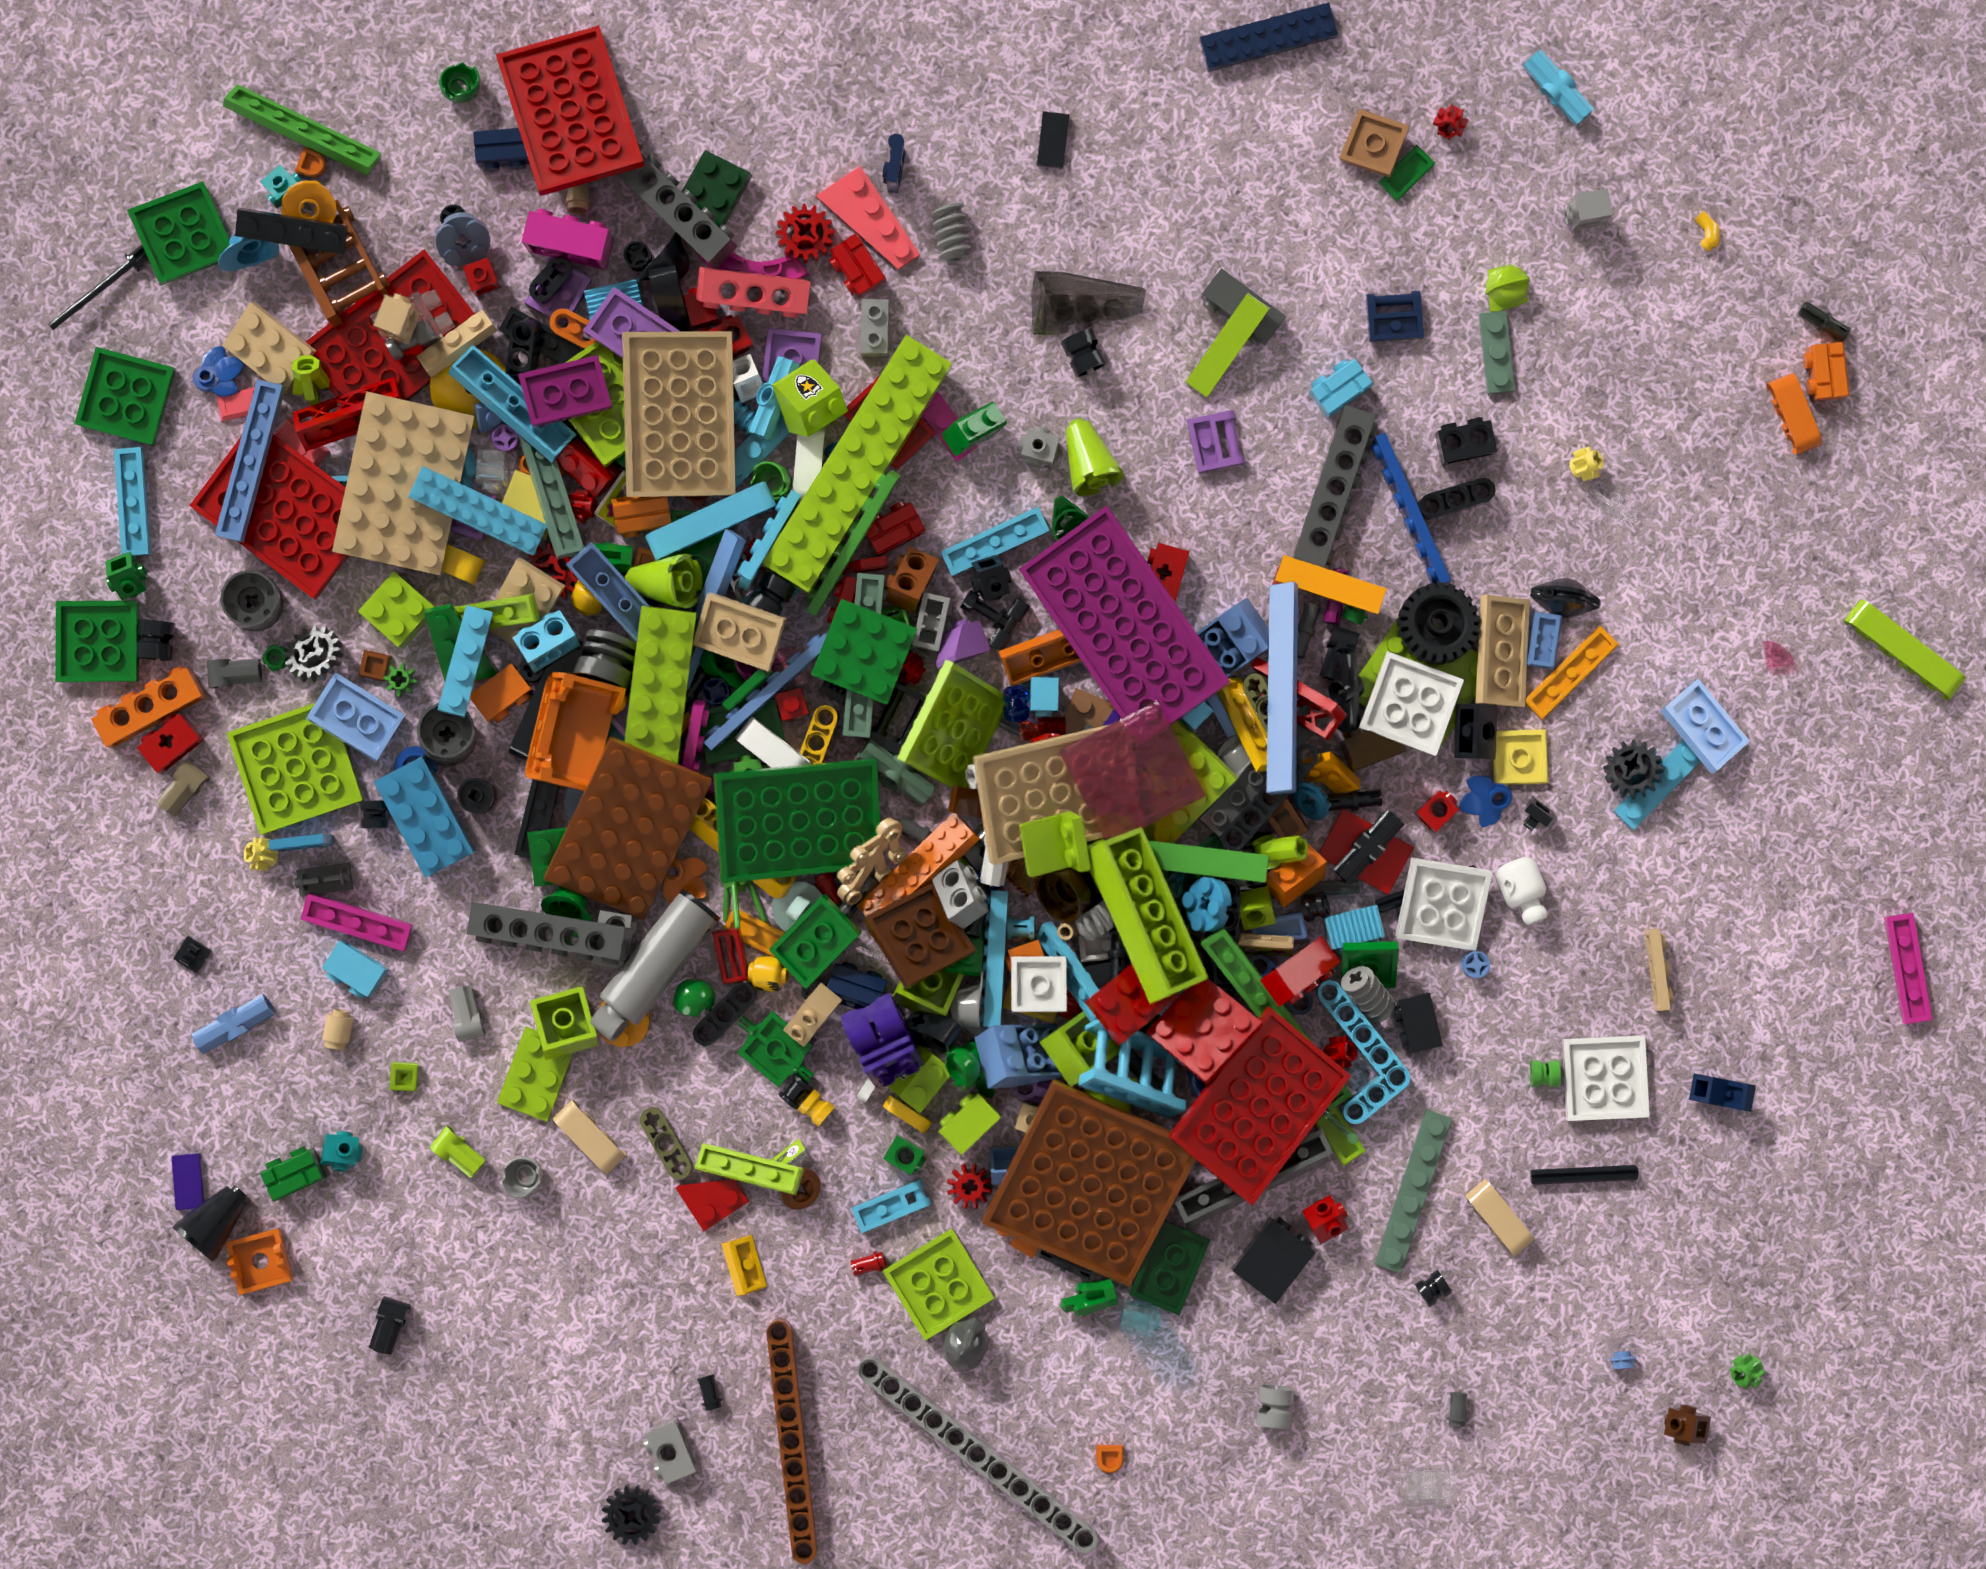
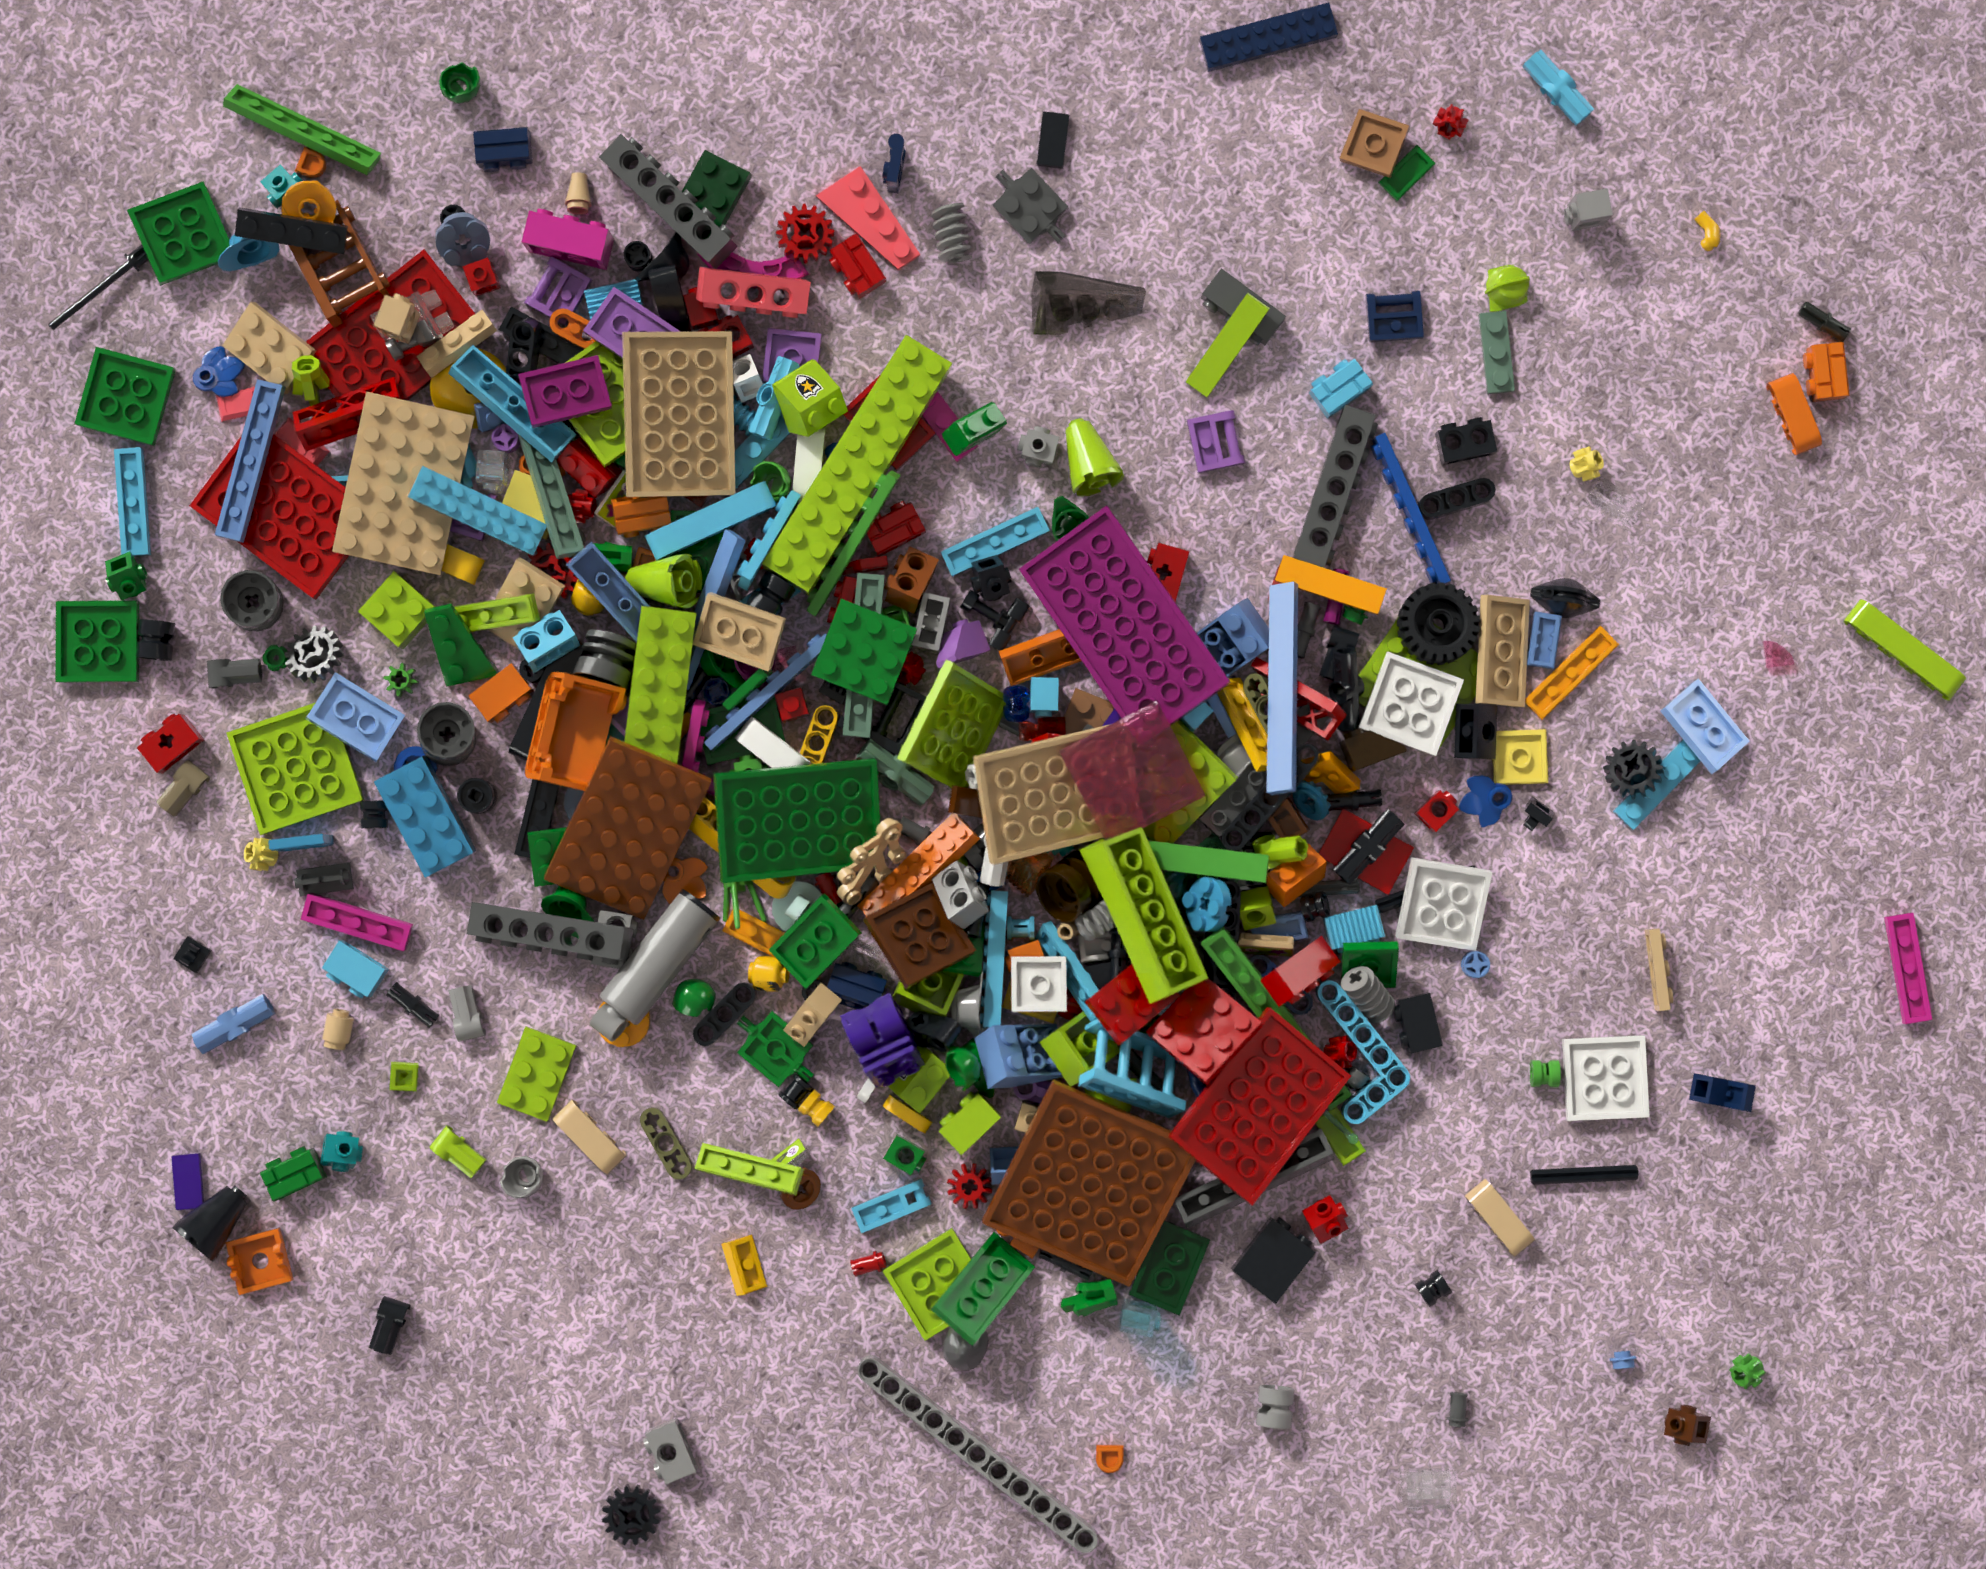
orange brick [91,666,207,748] -> none
dark orange tile [358,650,391,682] -> none
medium azure plate [438,605,493,718] -> none
red plate [496,25,644,196] -> none
black beam [529,257,573,304] -> none
lime brick [530,986,598,1060] -> none
red wing [675,1179,749,1231] -> none
black pin [697,1374,723,1411] -> none
red tile [712,927,748,985] -> none
dark orange beam [766,1318,818,1564] -> none
light grey brick [860,299,890,358] -> none
lime bracket [1019,811,1091,877] -> none
black wheel [1061,328,1107,377] -> none
sand green plate [1374,1109,1452,1273] -> none
white piece [1496,857,1548,926] -> none
none -> black pin [386,982,440,1028]
none -> green plate [930,1232,1035,1346]
none -> dark grey plate [993,167,1069,245]
none -> dark grey hinge [1347,1066,1370,1089]

